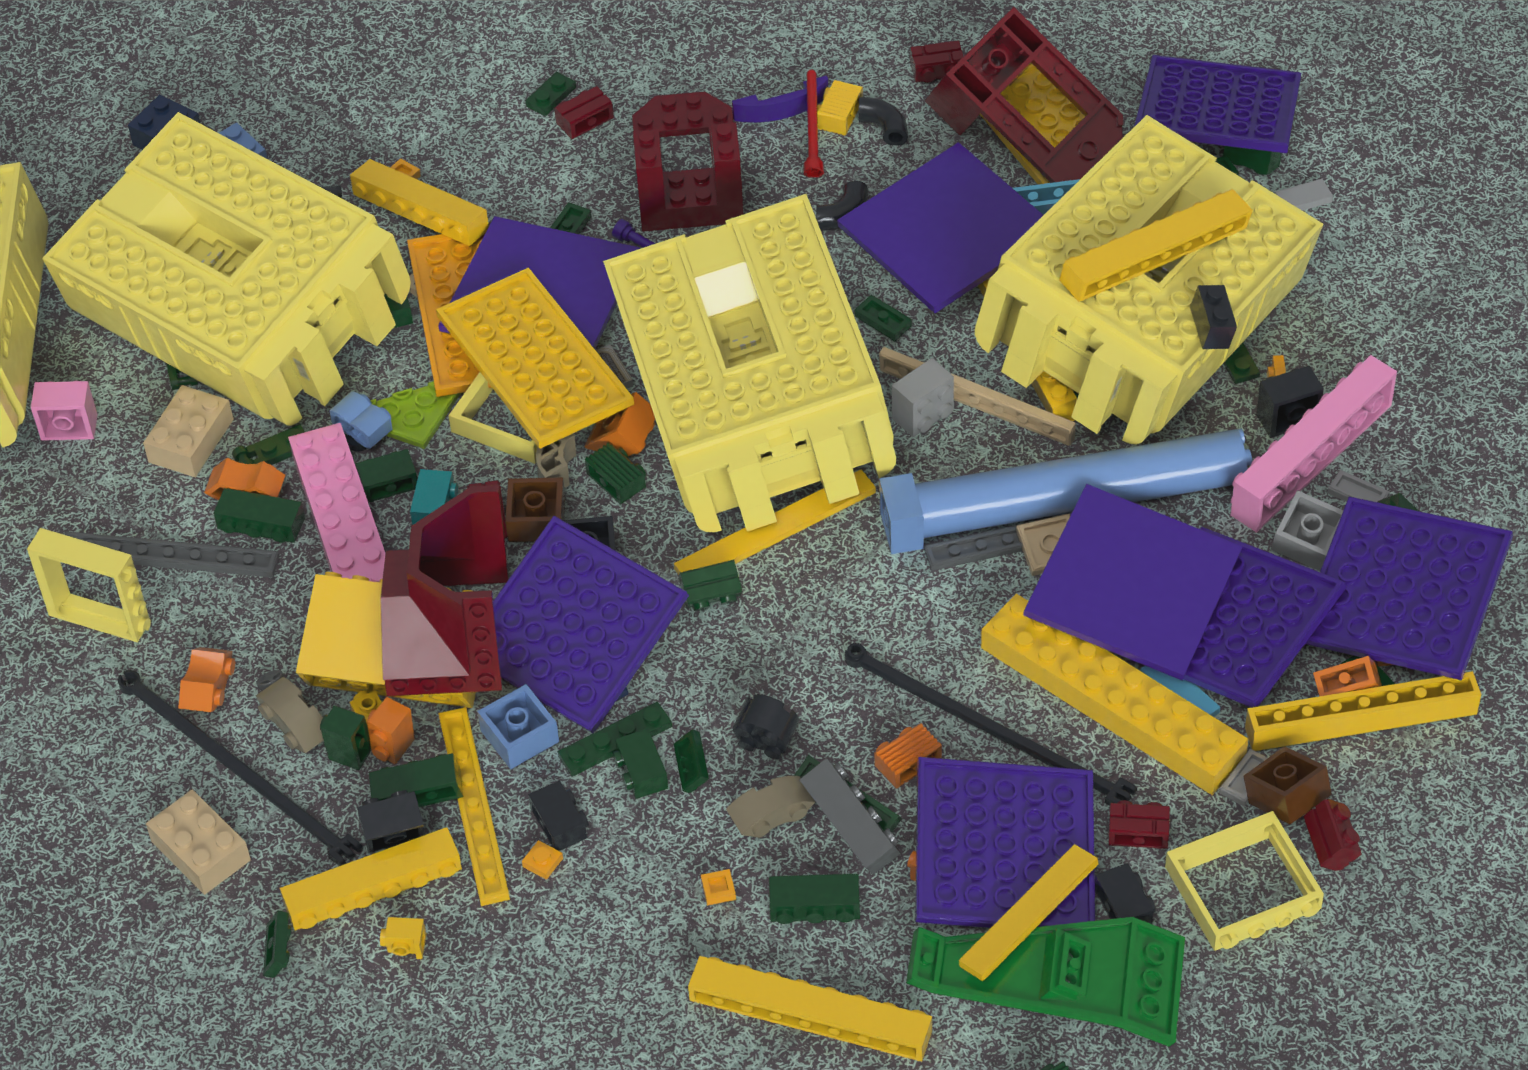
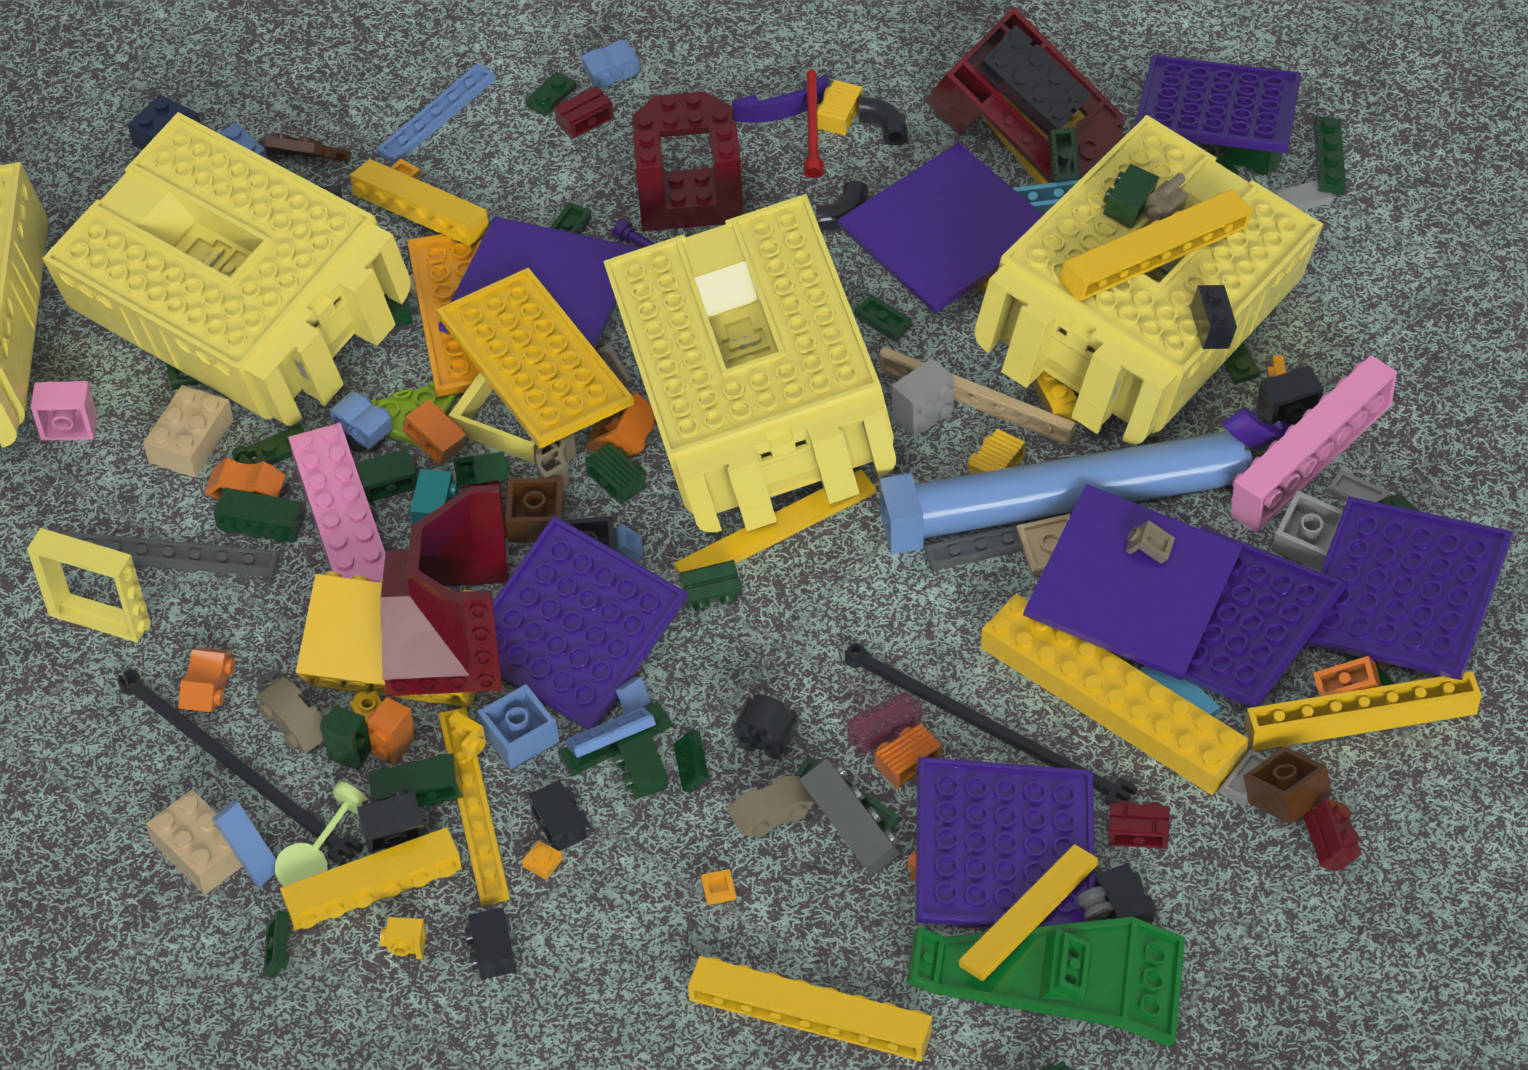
dark green brick [769,874,860,924] -> none
dark red brick [910,40,964,83] -> none
light yellow window [1165,811,1324,951] -> none
none -> medium blue tile [212,800,276,887]
none -> reddish brown wing [258,133,352,162]
none -> yellowish green piece [275,782,368,887]
none -> medium blue tile [376,64,496,164]
none -> orange brick [402,400,466,466]
none -> yellow bracket [449,711,486,761]
none -> dark green brick [453,451,509,485]
none -> black brick [465,908,516,980]
none -> medium blue tile [566,707,656,758]
none -> medium blue brick [582,40,640,88]
none -> medium blue tile [614,524,643,561]
none -> medium blue tile [616,677,651,714]
none -> clear pink brick [847,691,923,756]
none -> yellow brick [967,429,1026,474]
none -> black piece [976,25,1092,136]
none -> dark green brick [1047,128,1080,183]
none -> dark grey wheel [1076,886,1114,922]
none -> dark green brick [1103,163,1160,228]
none -> dark tan bracket [1126,520,1175,564]
none -> dark tan brick [1143,173,1189,222]
none -> dark purple slope [1221,408,1291,450]
none -> dark green plate [1313,115,1346,195]

